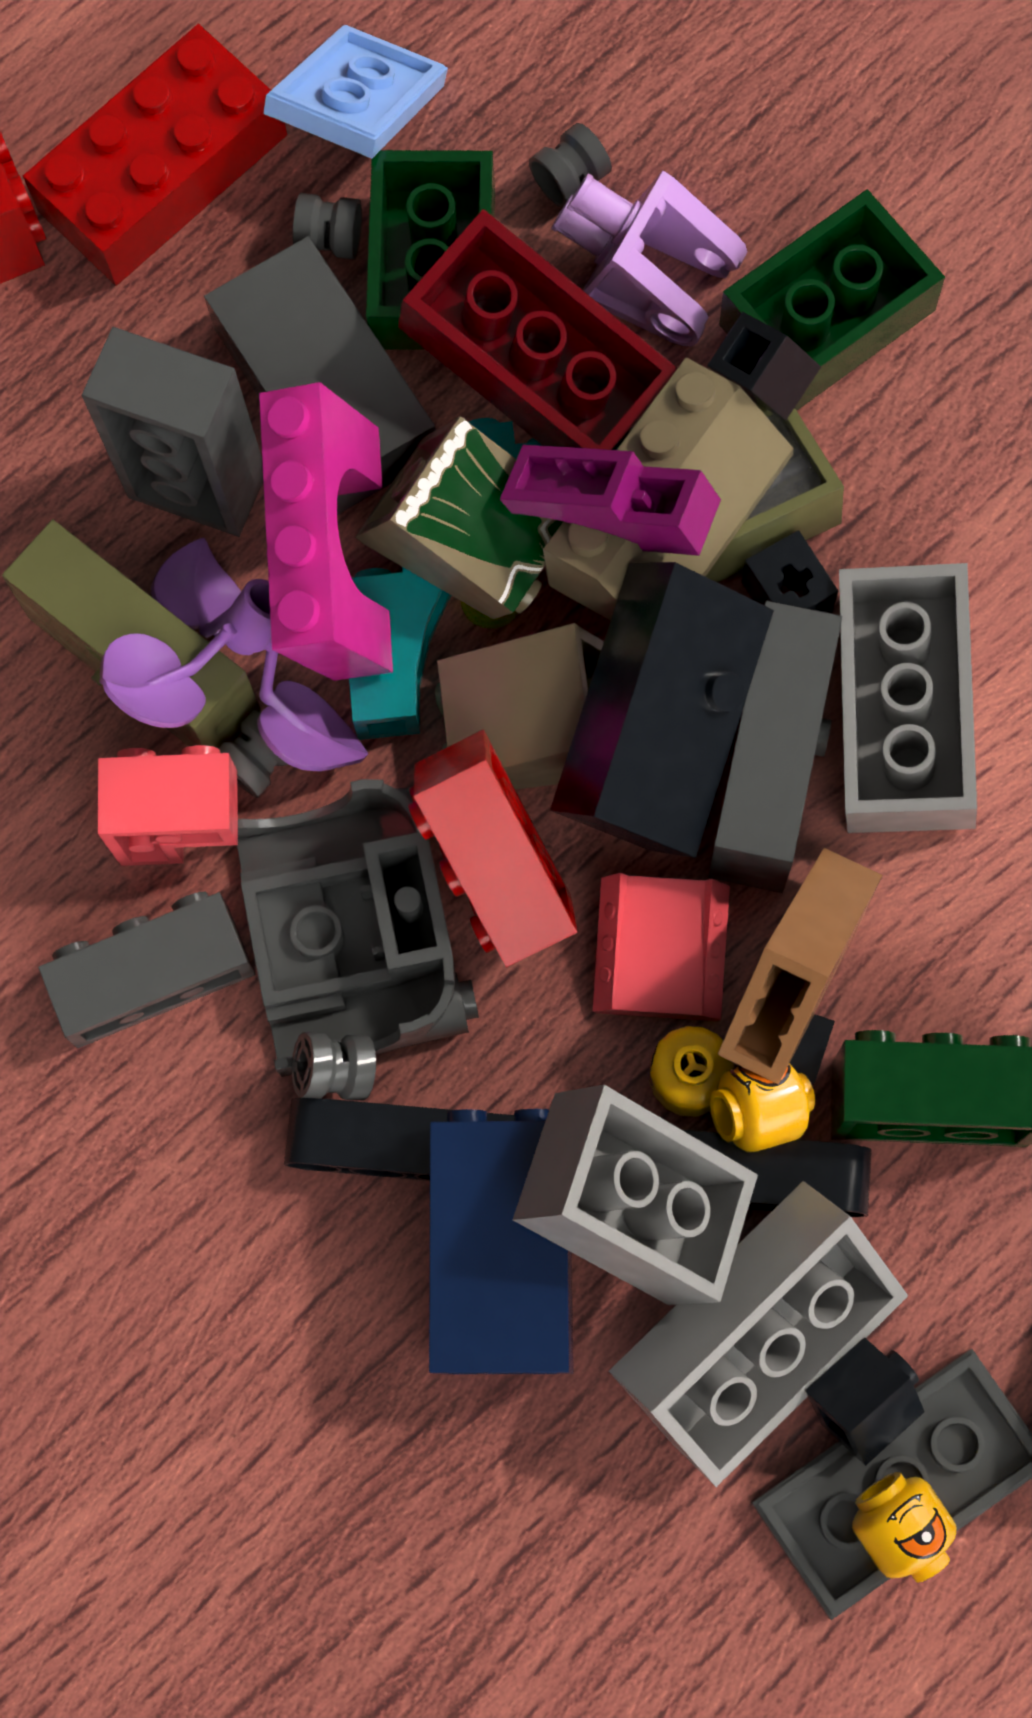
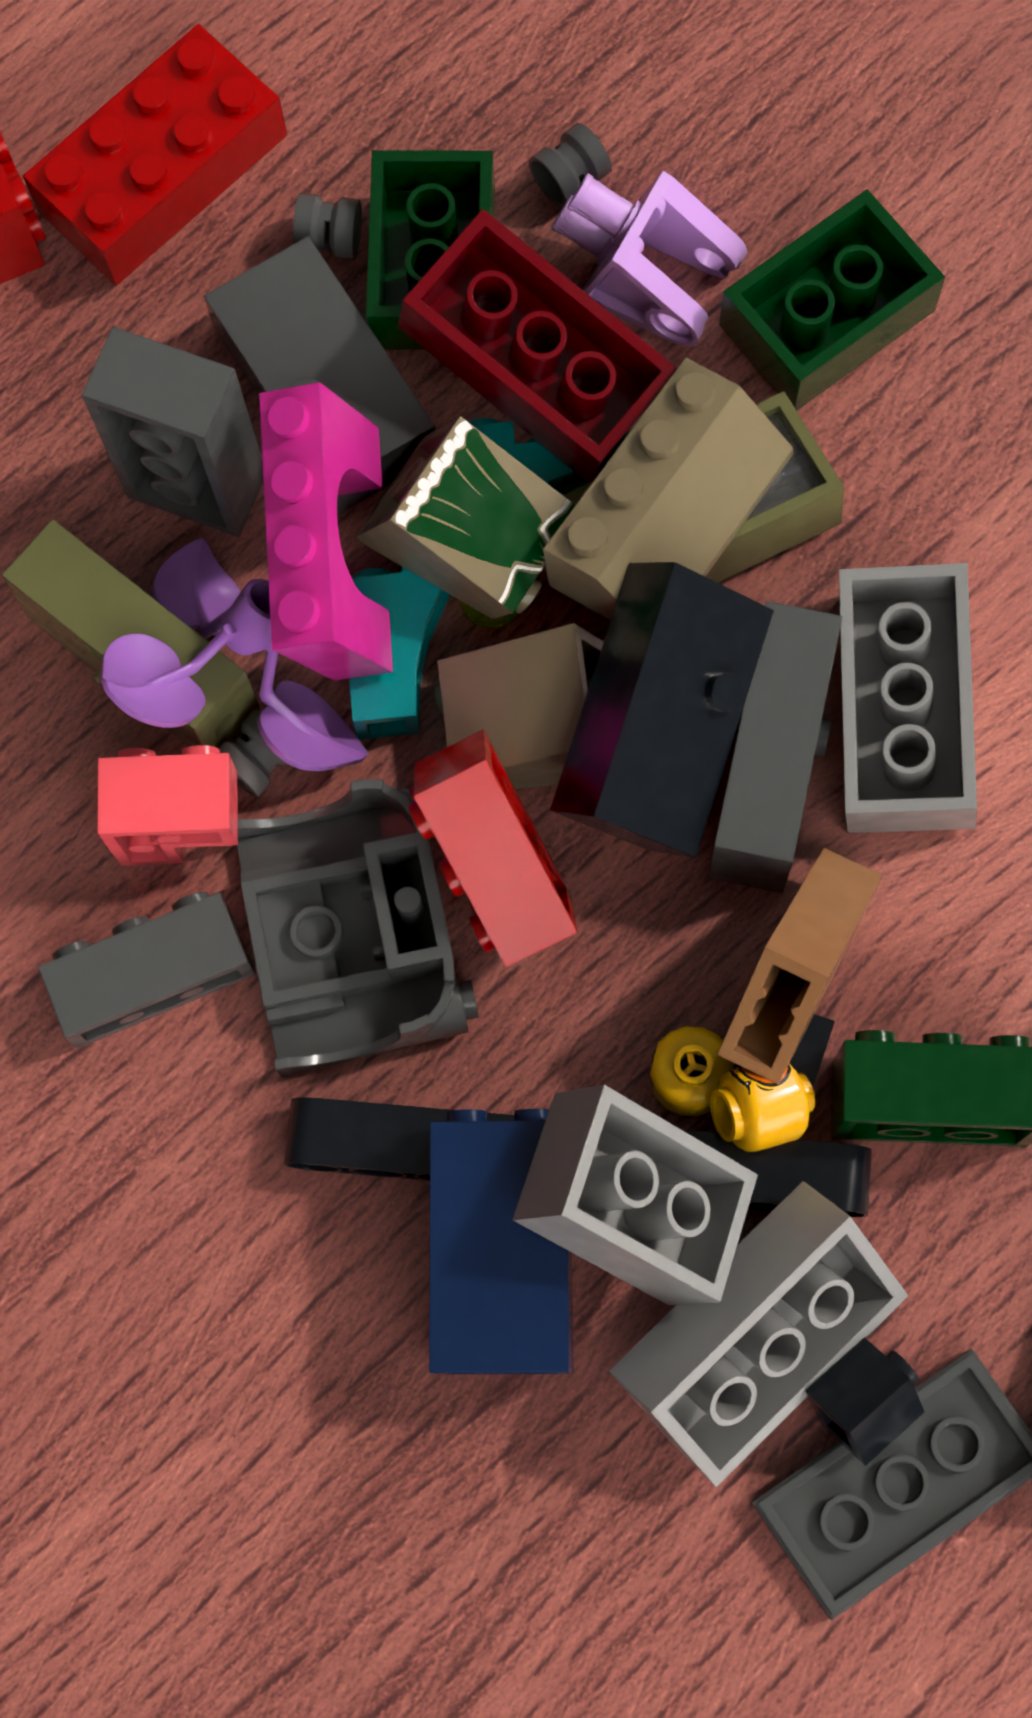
light blue tile [263,25,448,159] -> none
dark grey wheel [291,1032,376,1101] -> none
magenta slope [500,445,721,556] -> none
coral slope [592,873,730,1021] -> none
black brick [707,312,821,420] -> none
black brick [741,530,839,614] -> none
yellow head [852,1472,957,1583] -> none

